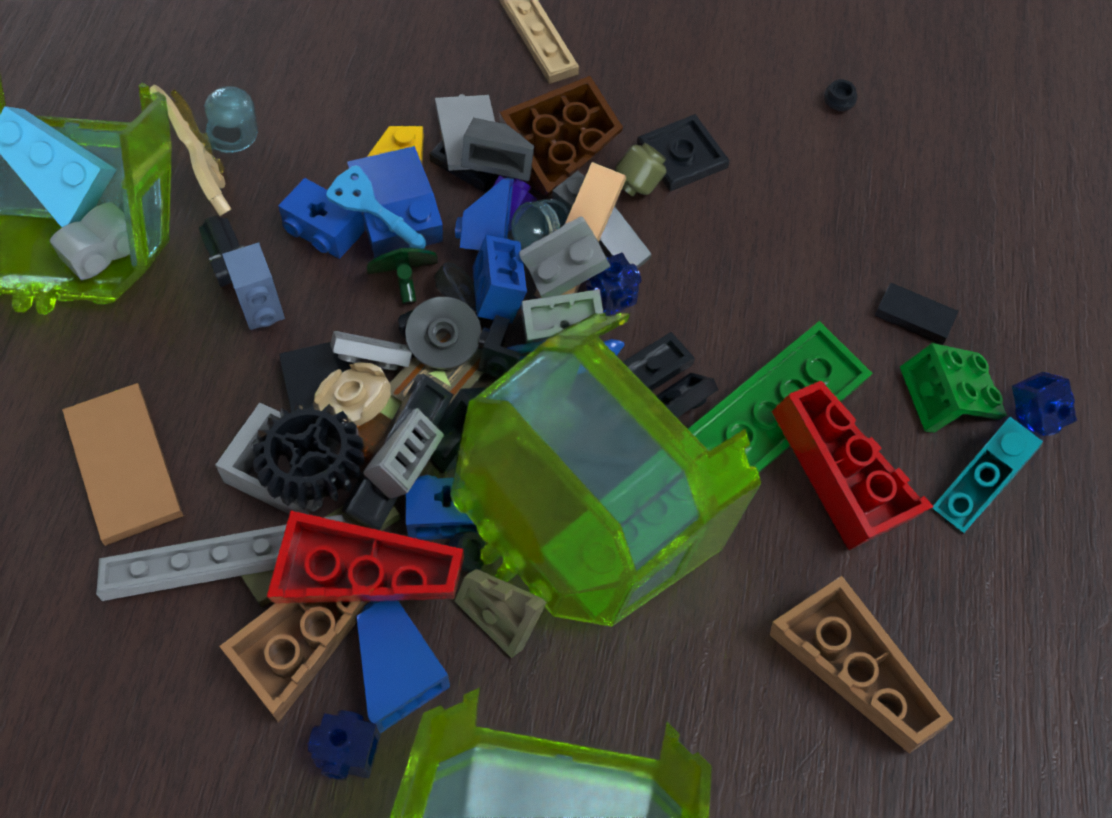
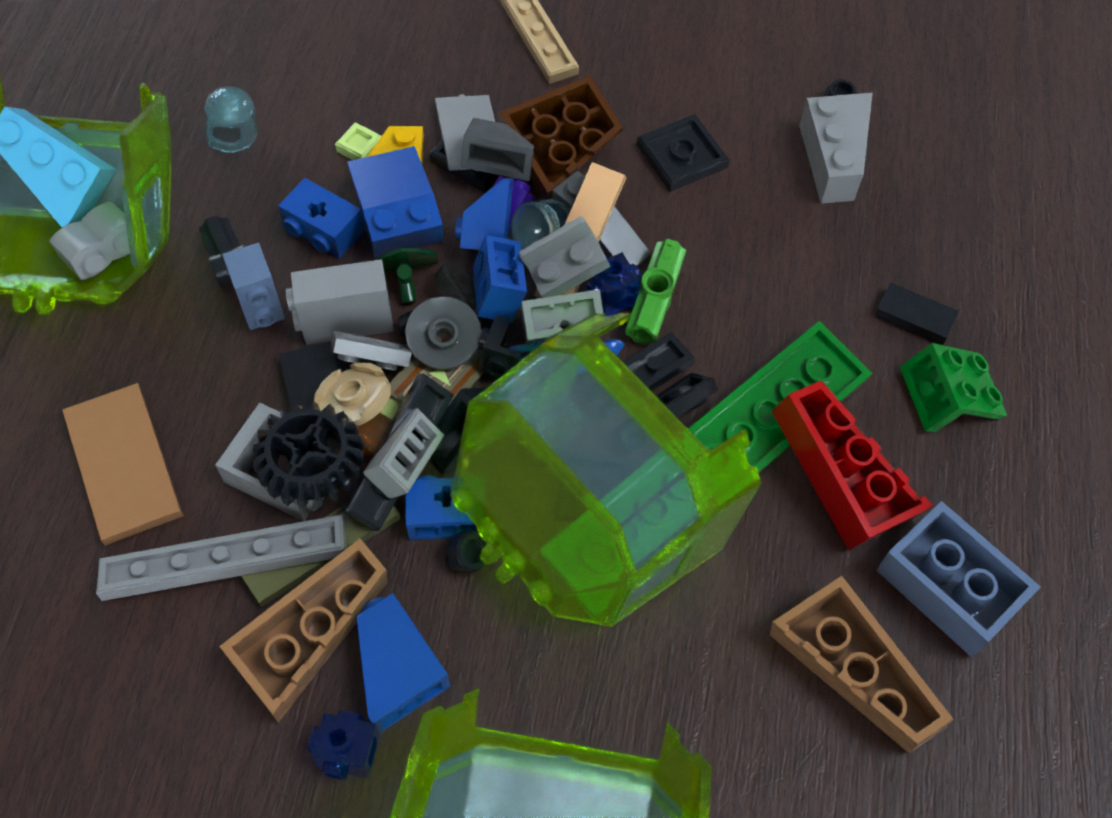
tan piece [146,85,231,217] -> none
red wedge [267,511,464,603] -> none
dark azure piece [326,165,426,249] -> none
dark tan wing [455,569,547,658] -> none
olive head [615,143,667,196] -> none
teal slope [933,417,1043,533] -> none
clear blue brick [1012,372,1077,436] -> none
none -> light grey brick [286,259,394,345]
none -> yellowish green tile [335,122,382,160]
none -> bright green piece [626,239,686,345]
none -> light grey wedge [799,93,873,204]
none -> sand blue brick [876,501,1041,658]

